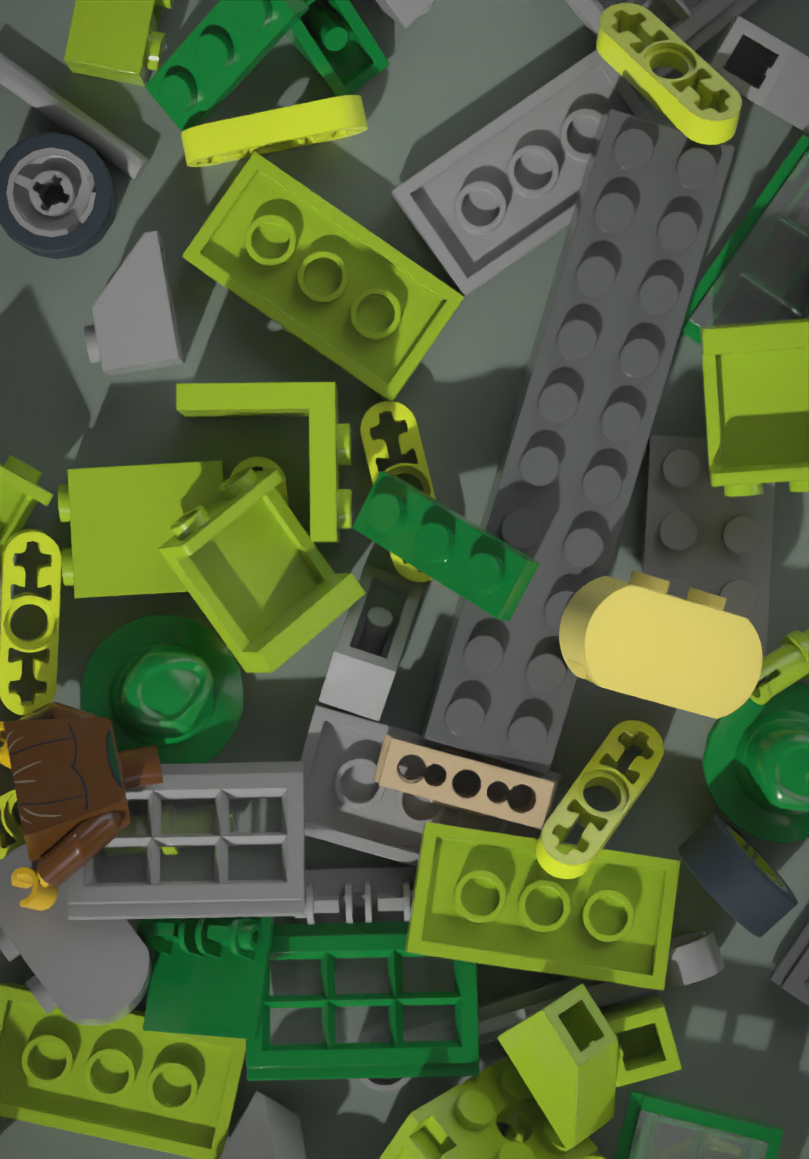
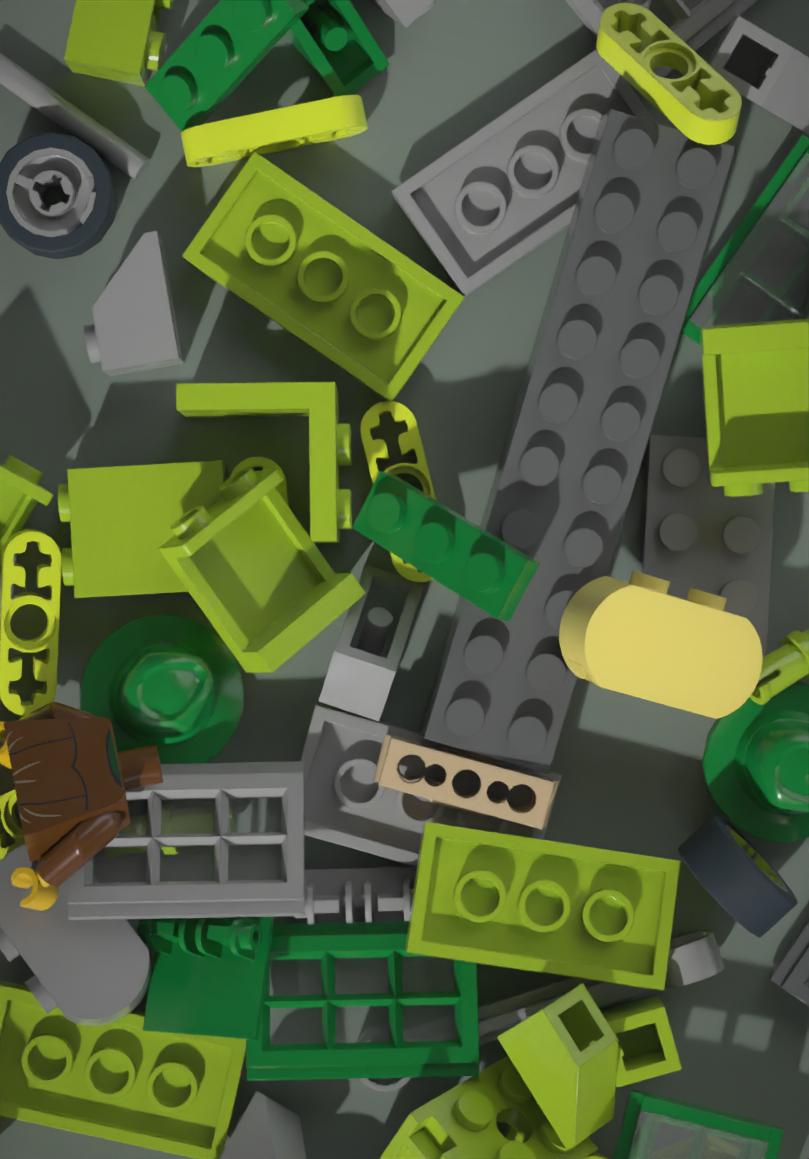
neon yellow beam [536,720,664,879] -> none

